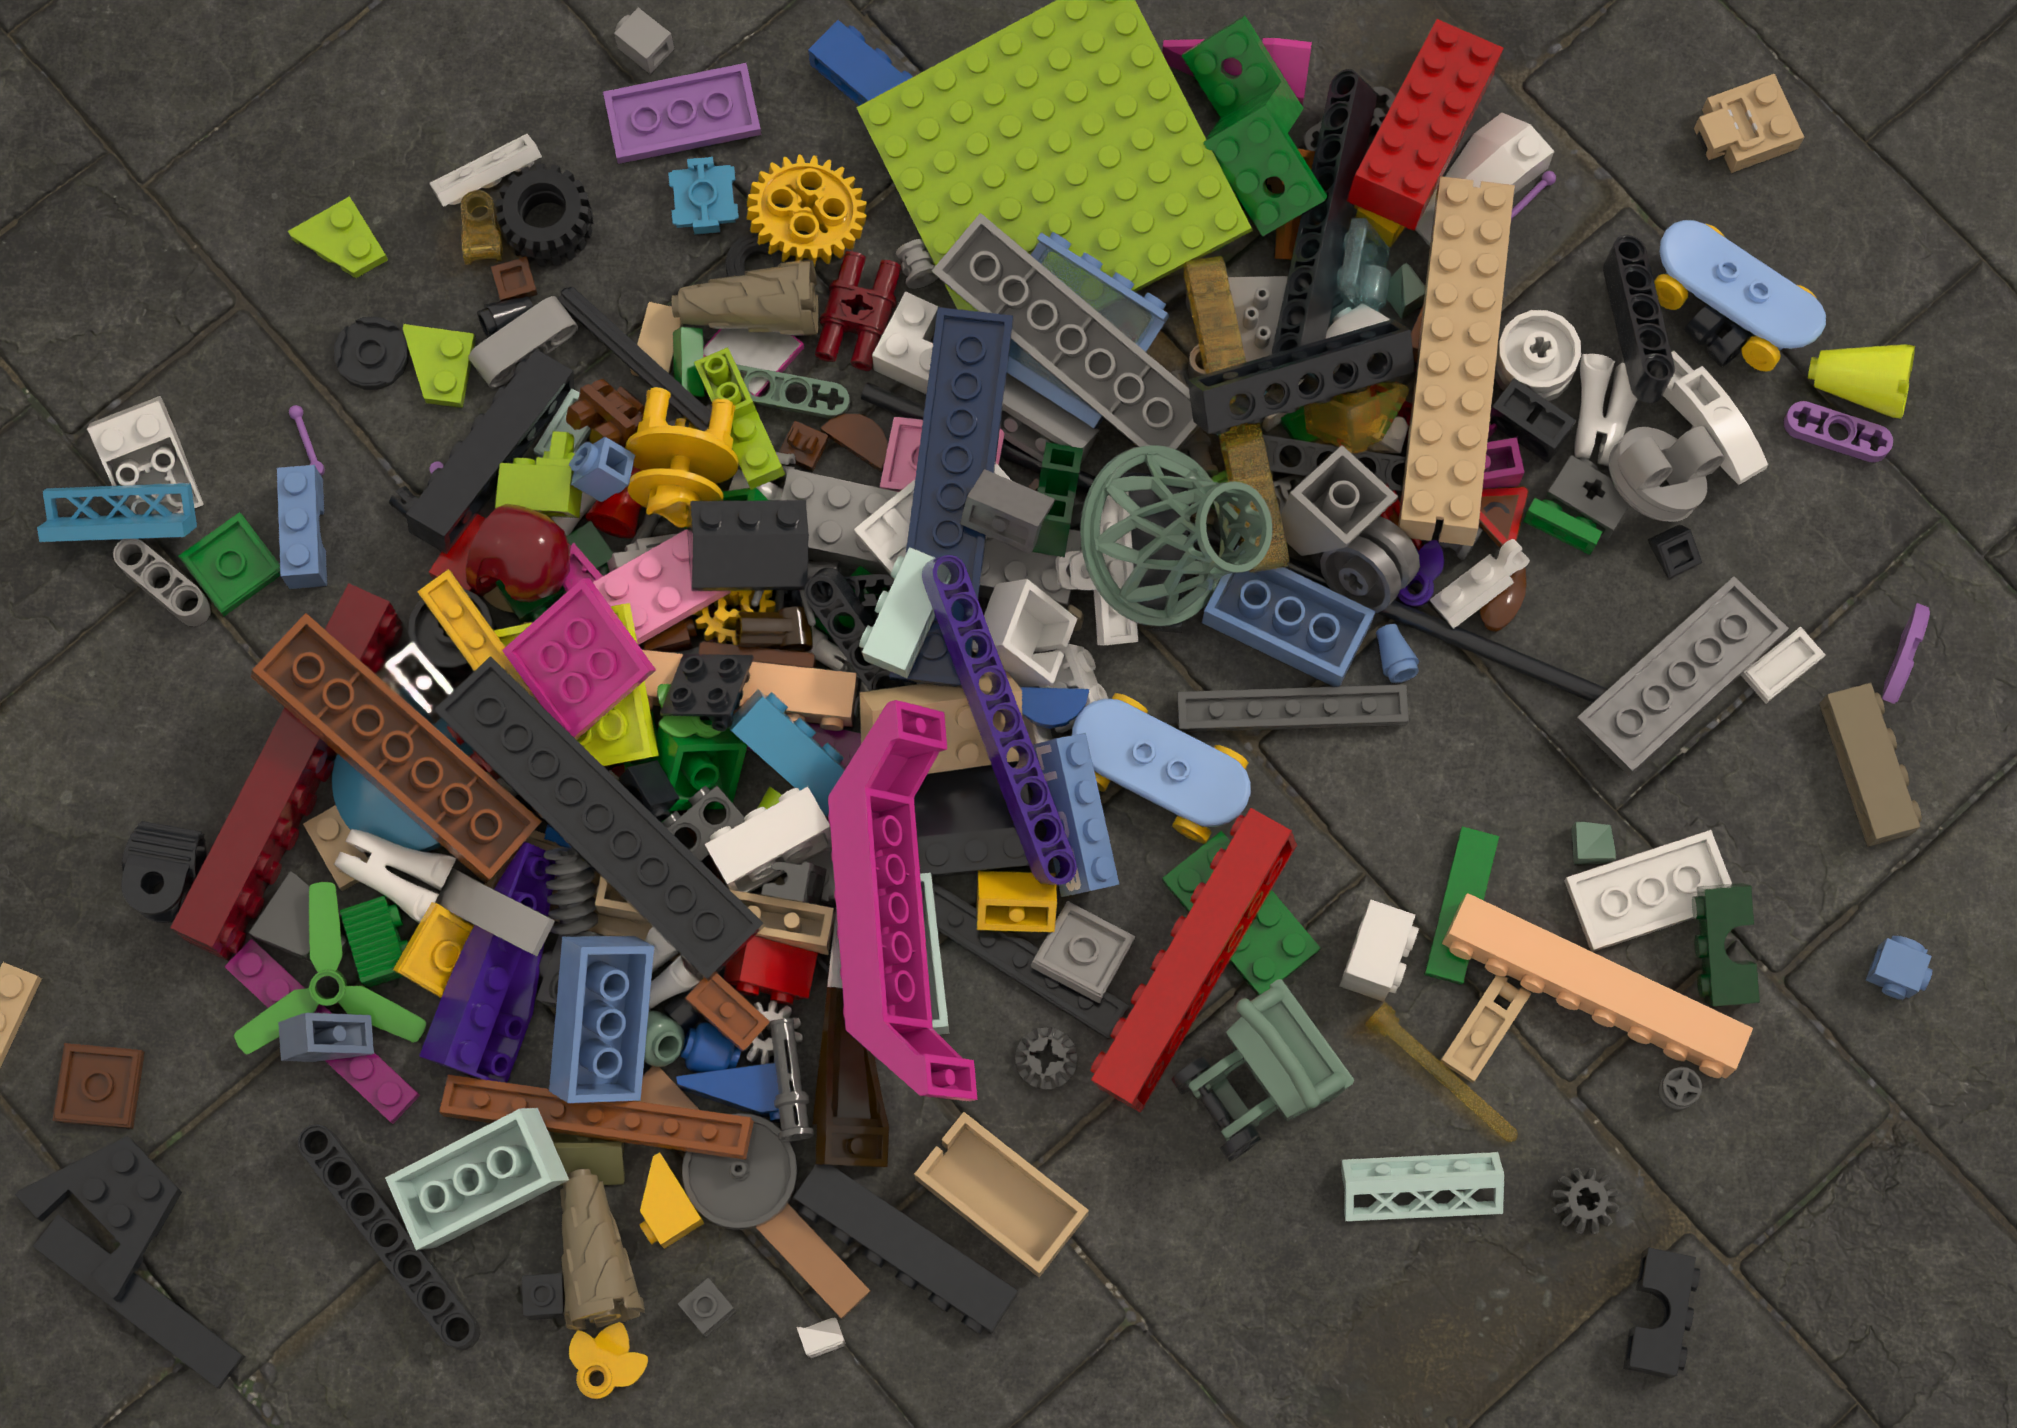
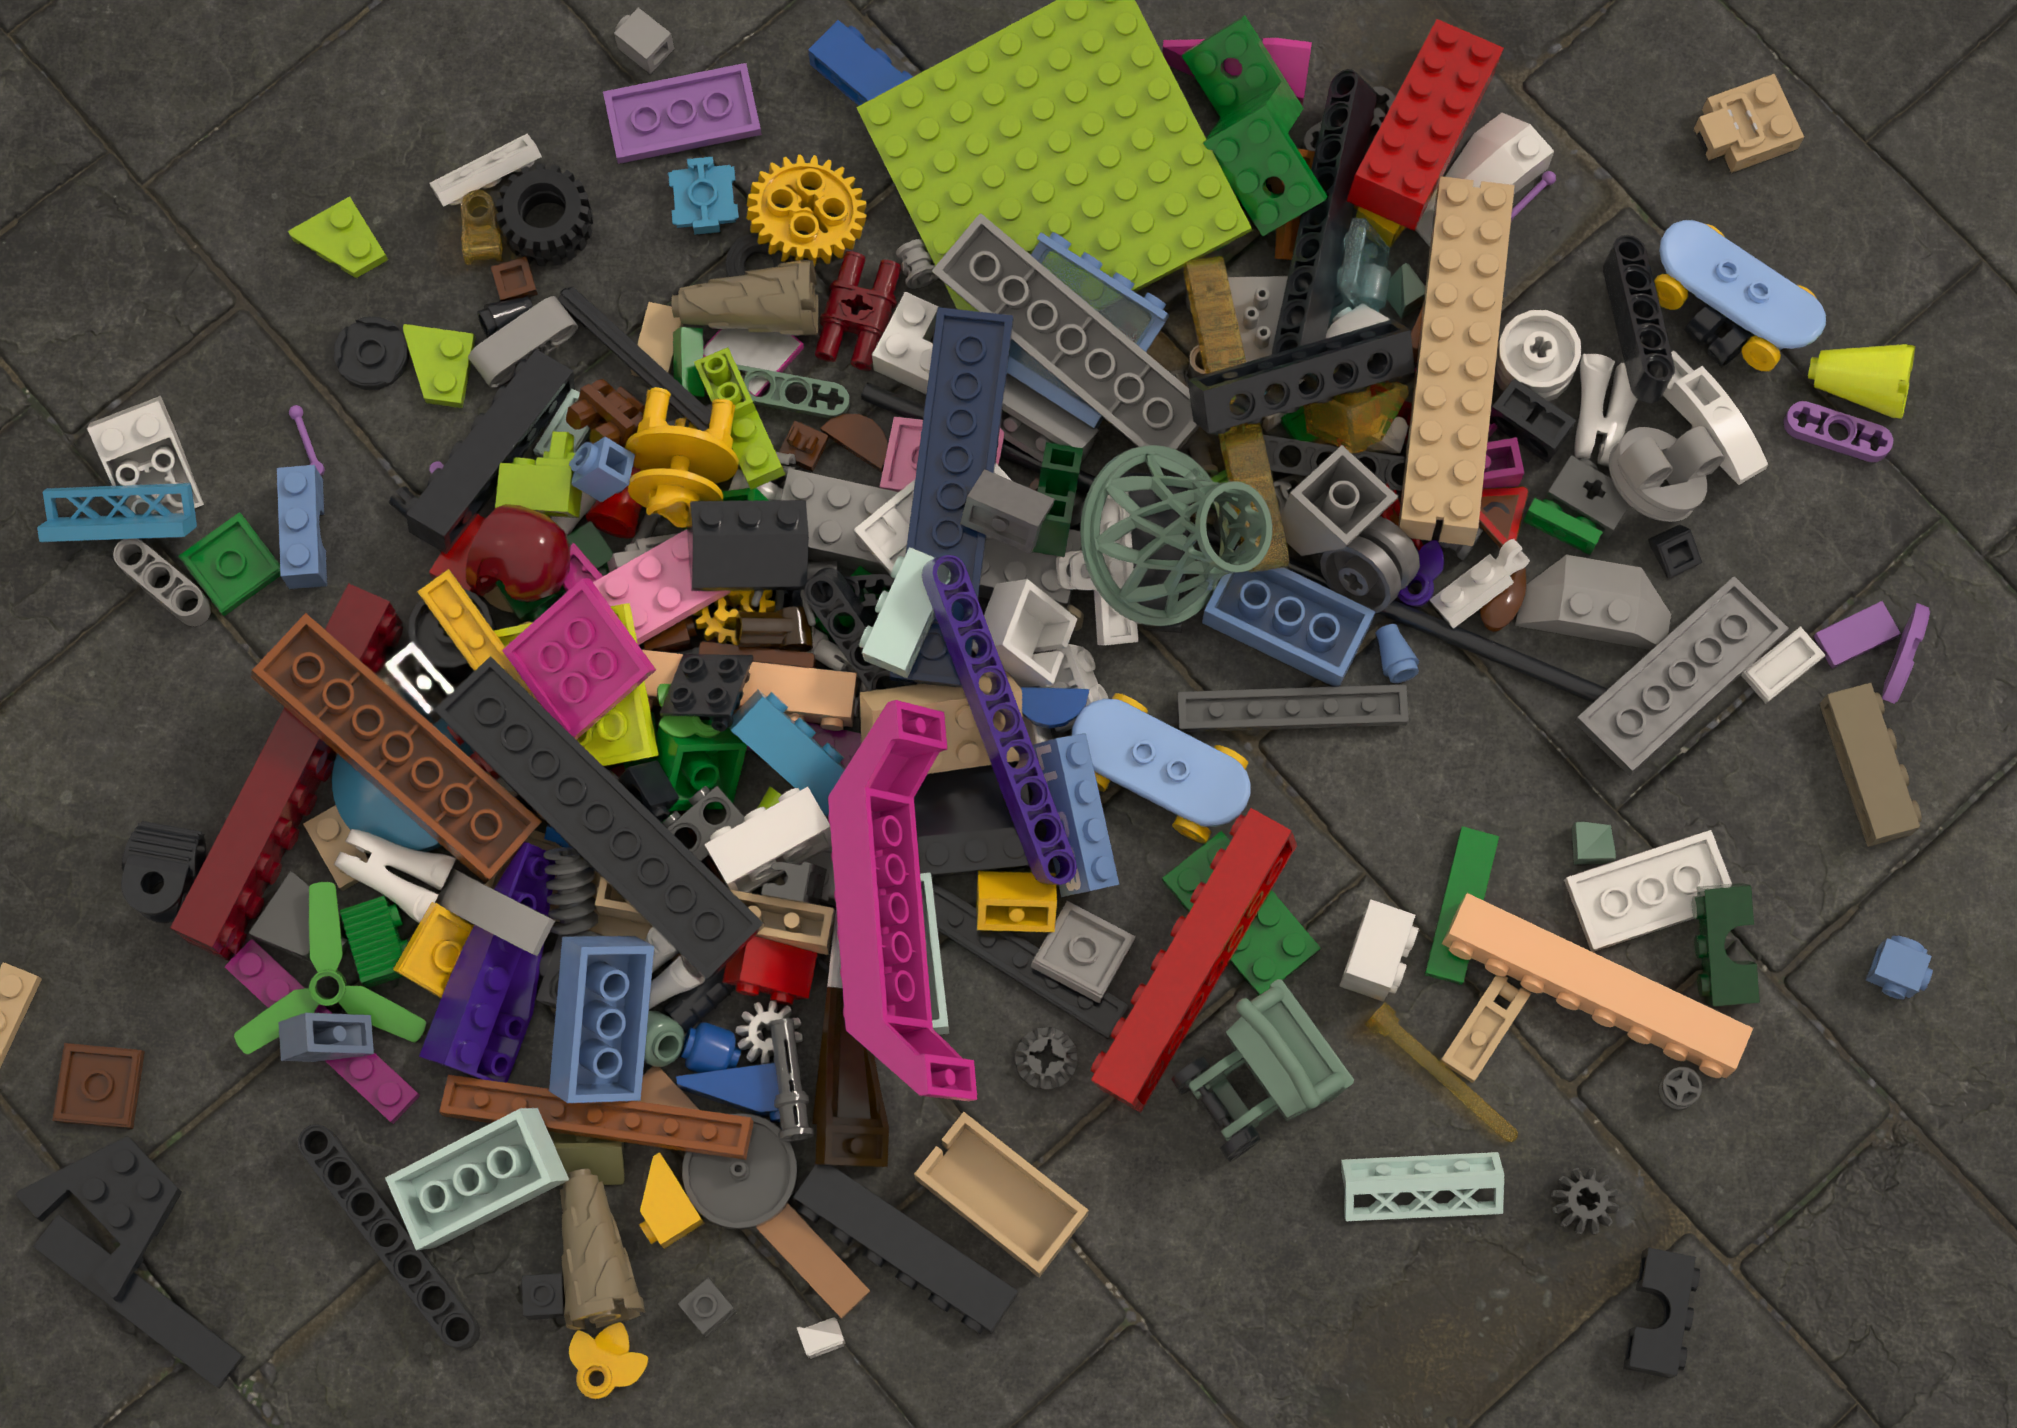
dark orange plate [684,974,770,1052] -> none
none -> light grey wedge [1515,555,1671,650]
none -> medium lavender tile [1813,601,1901,669]

